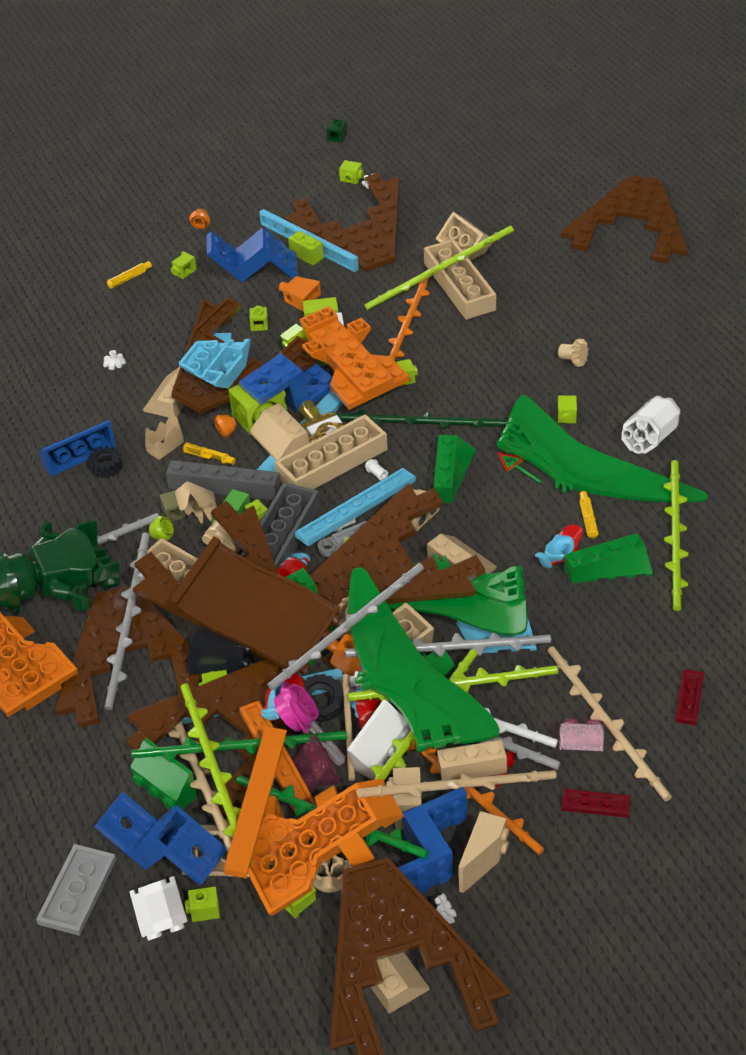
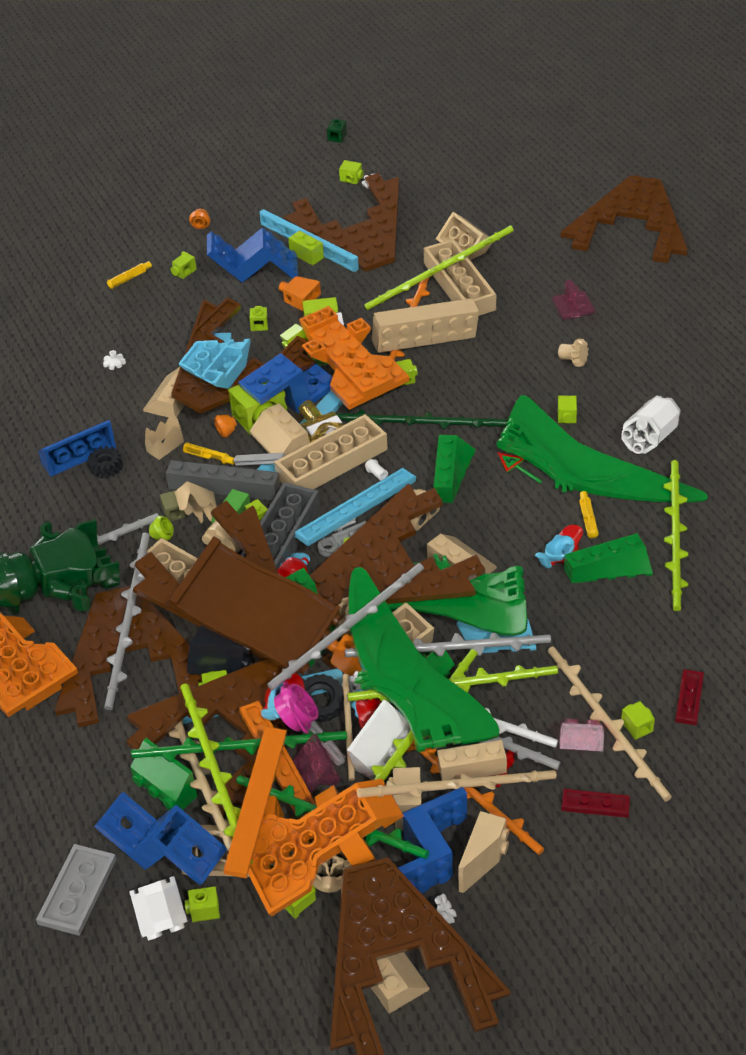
none -> light grey axle [234,453,285,466]
none -> tan brick [372,298,479,353]
none -> clear pink bracket [552,280,595,320]
none -> lime brick [621,701,655,740]

